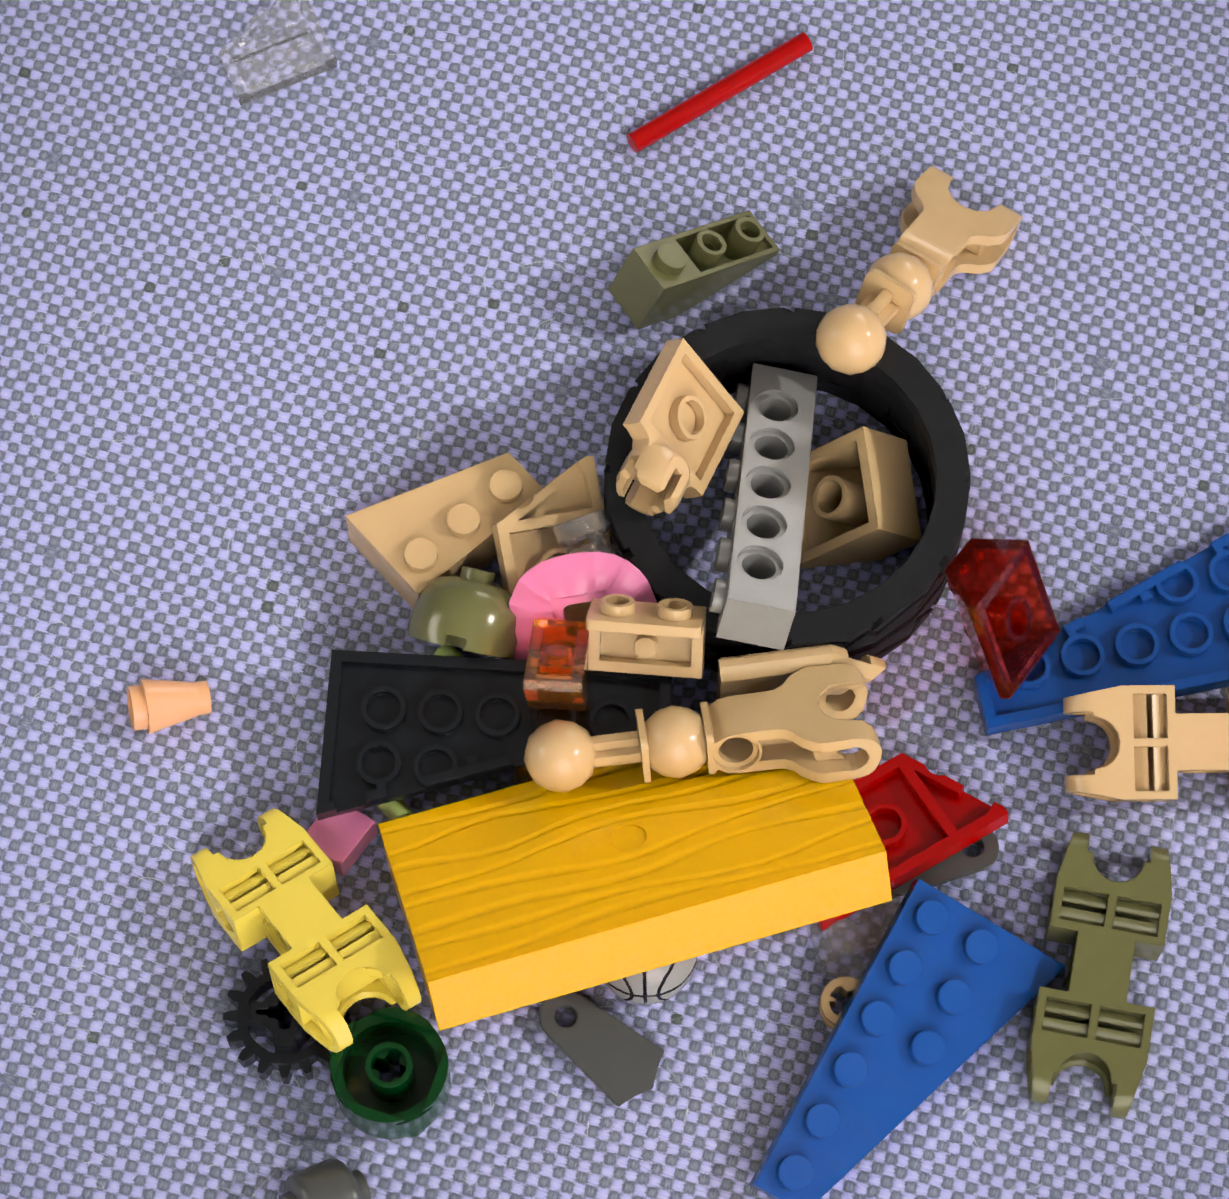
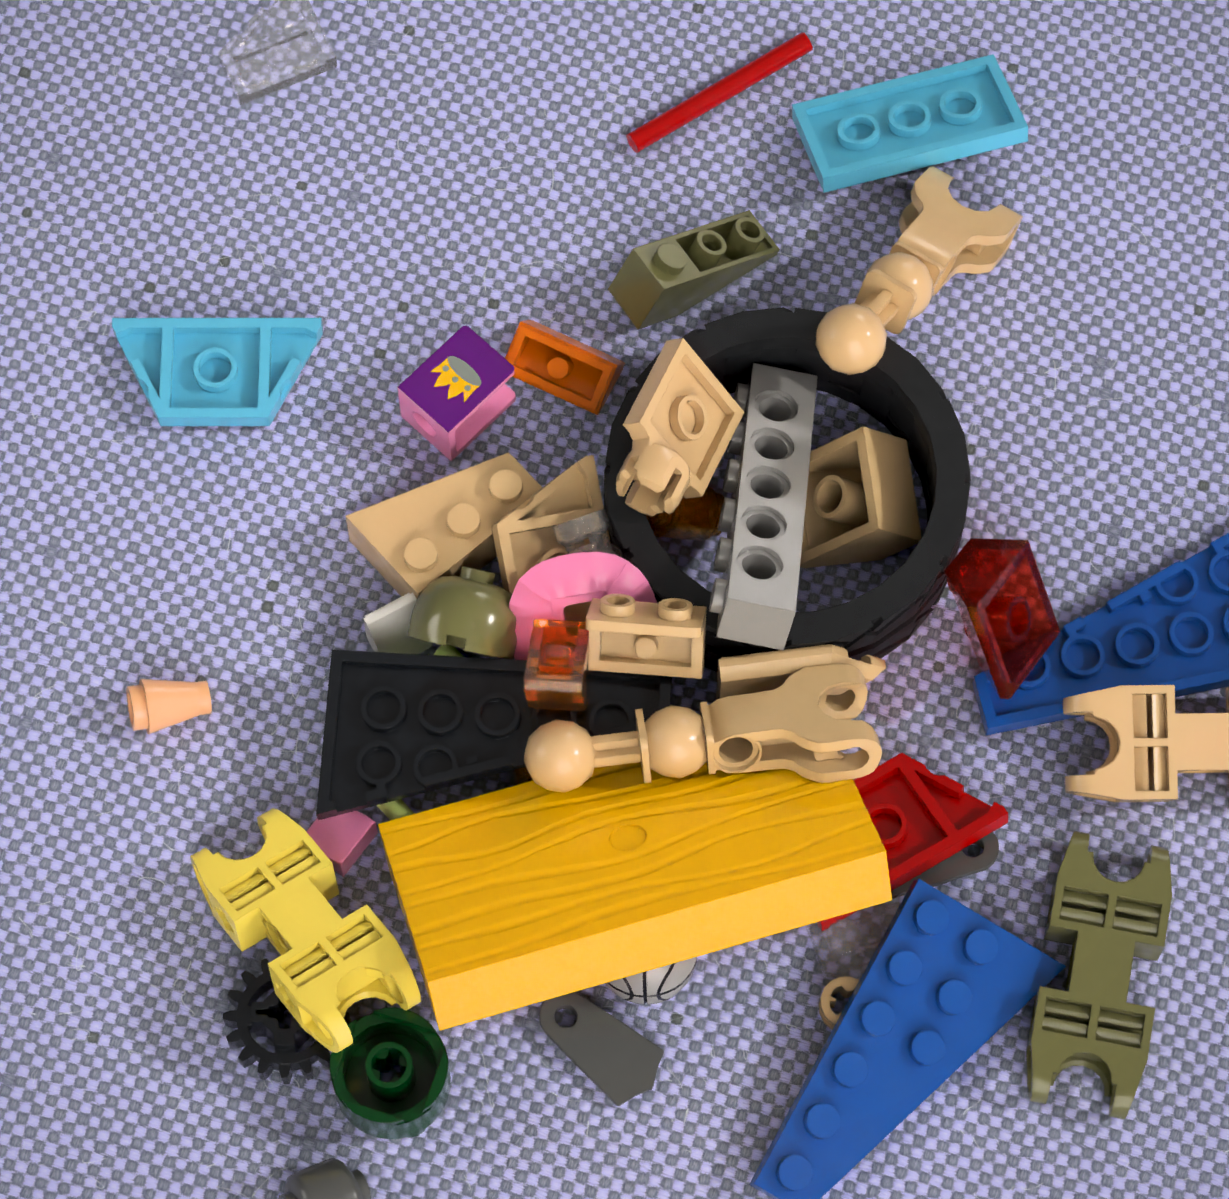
none -> medium azure wing [112,318,323,426]
none -> white slope [363,593,433,654]
none -> piece [397,326,516,461]
none -> orange slope [505,319,625,415]
none -> clear orange brick [645,486,725,541]
none -> medium azure plate [792,54,1028,193]

